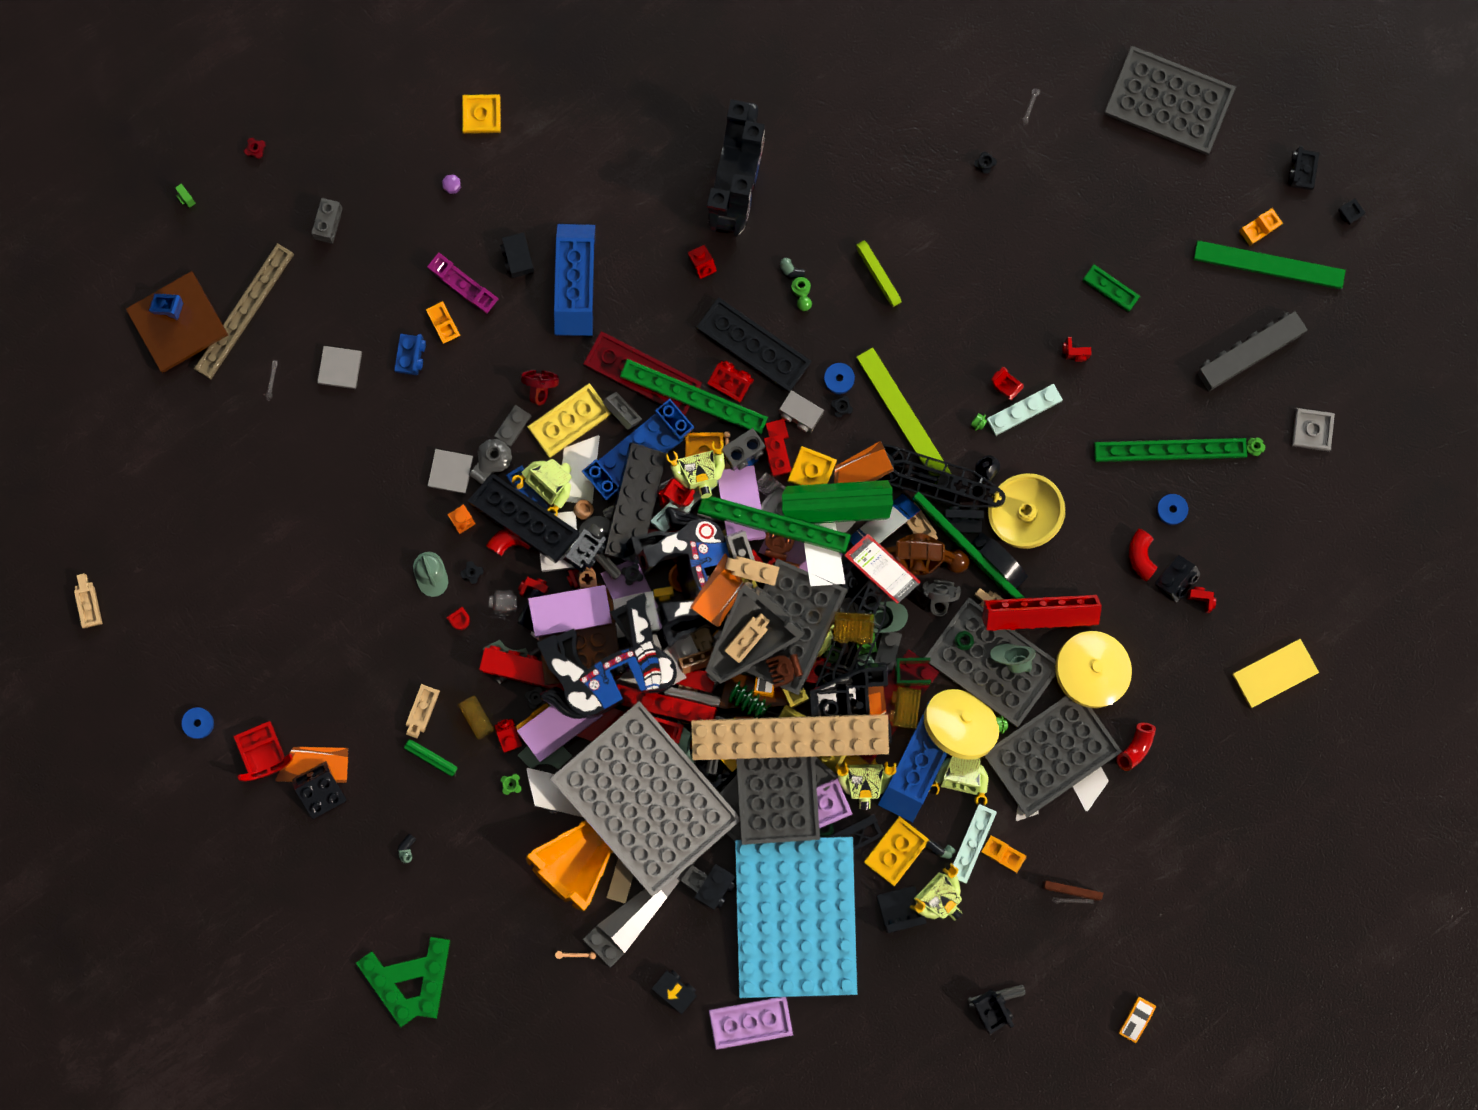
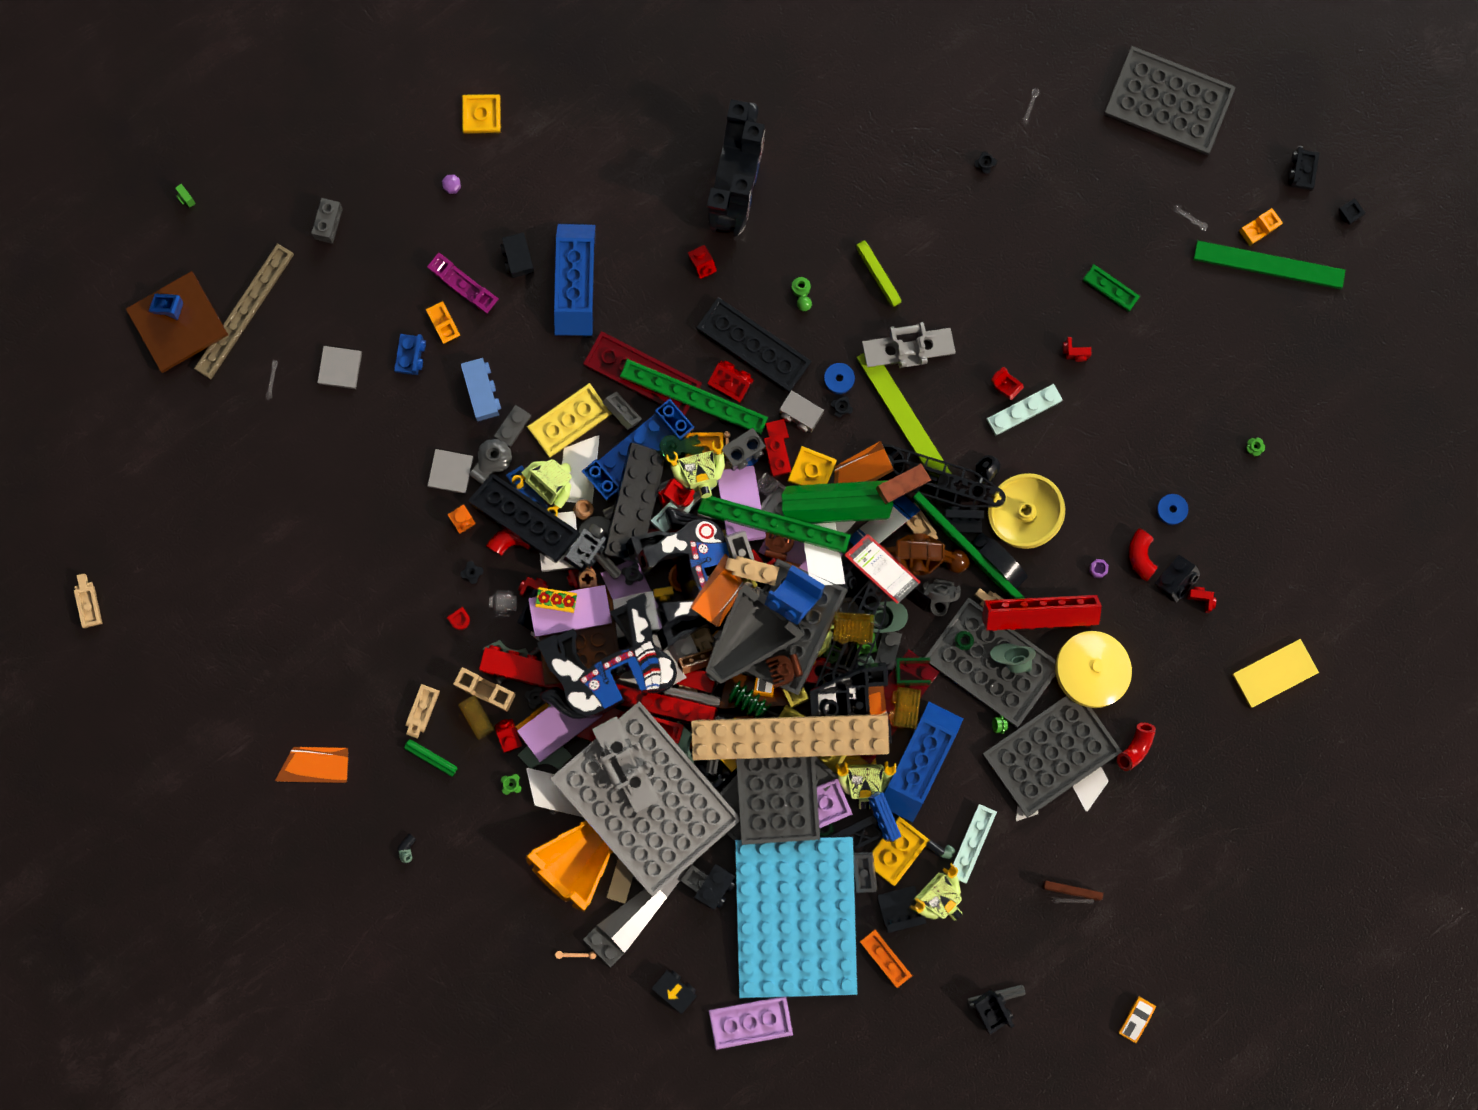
blue piece [182,707,214,739] -> none
red piece [234,721,293,781] -> none
dark red plate [244,138,266,158] -> none
black bracket [292,761,347,819] -> none
green plate [356,937,450,1027] -> none
sand green piece [413,552,448,597] -> none
dark red tile [521,370,559,405] -> none
tan hinge [724,613,770,663] -> none
arm [780,258,805,278] -> none
light yellow dish [924,689,999,760] -> none
yellowish green torso [929,756,988,805] -> none
bright green plate [970,413,987,431] -> none
light orange slope [981,835,1026,873] -> none
green tile [1094,438,1247,462] -> none
dark grey brick [1197,311,1307,391] -> none
light grey tile [1292,408,1335,451] -> none
none -> tan arch [453,667,516,712]
none -> medium blue brick [461,358,501,422]
none -> tile [535,587,577,613]
none -> light grey piece [592,716,660,813]
none -> clear green piece [659,435,704,459]
none -> blue panel [764,565,825,625]
none -> dark grey plate [853,852,877,893]
none -> orange plate [860,930,912,988]
none -> light grey piece [862,322,956,368]
none -> blue piece [868,792,901,842]
none -> copper tile [876,464,931,505]
none -> medium lavender tile [1089,559,1109,578]
none -> clear hinge [1173,205,1208,230]

